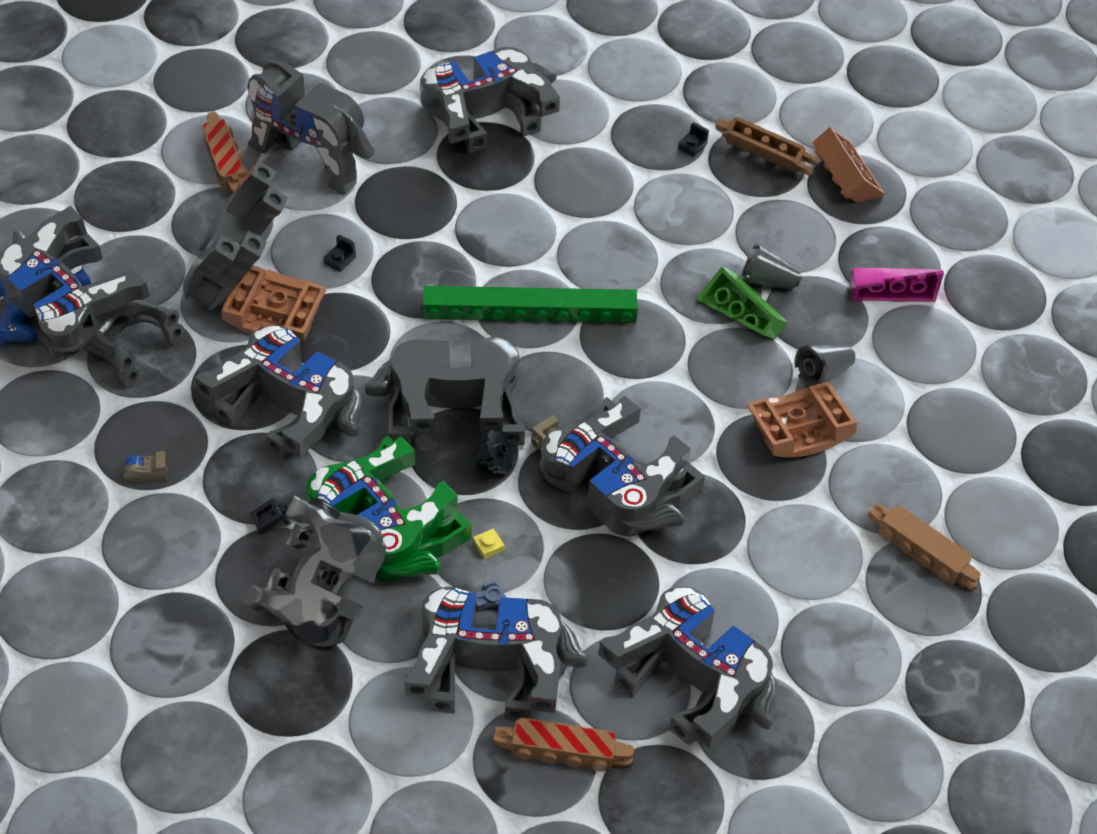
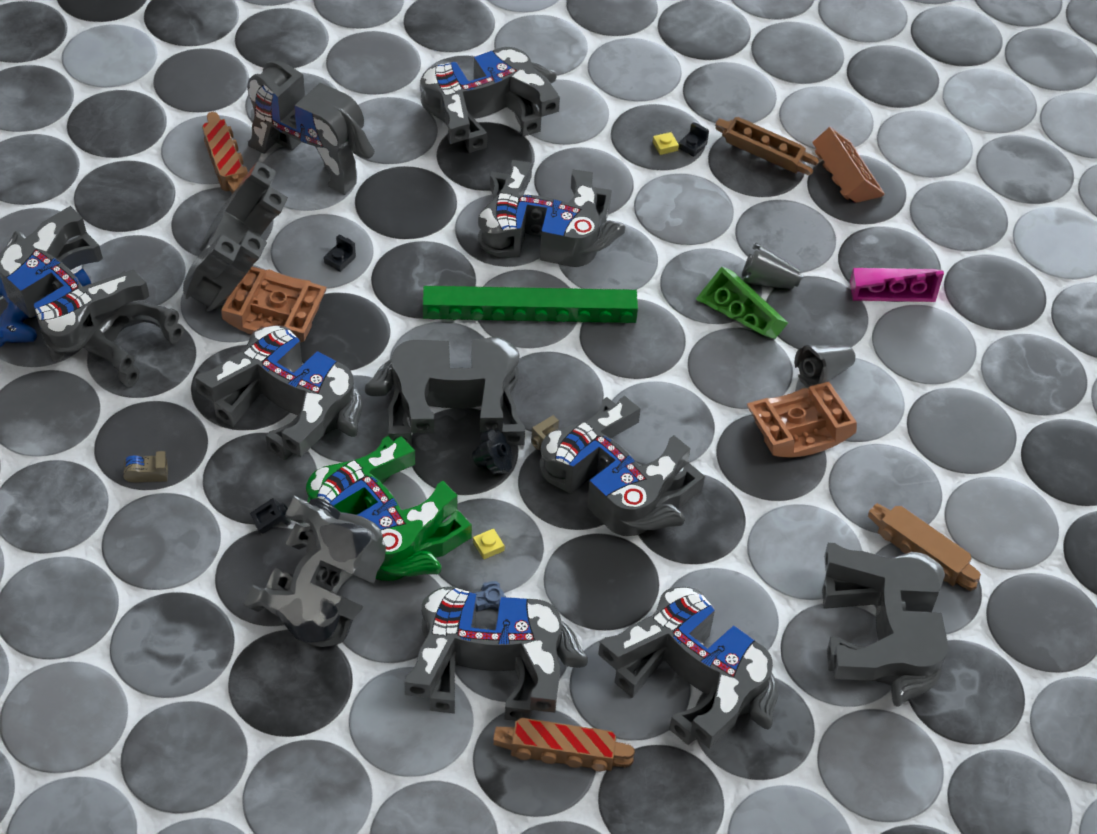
none -> dark grey animal [478,160,626,267]
none -> light yellow plate [653,132,679,155]
none -> dark grey animal [822,542,948,707]

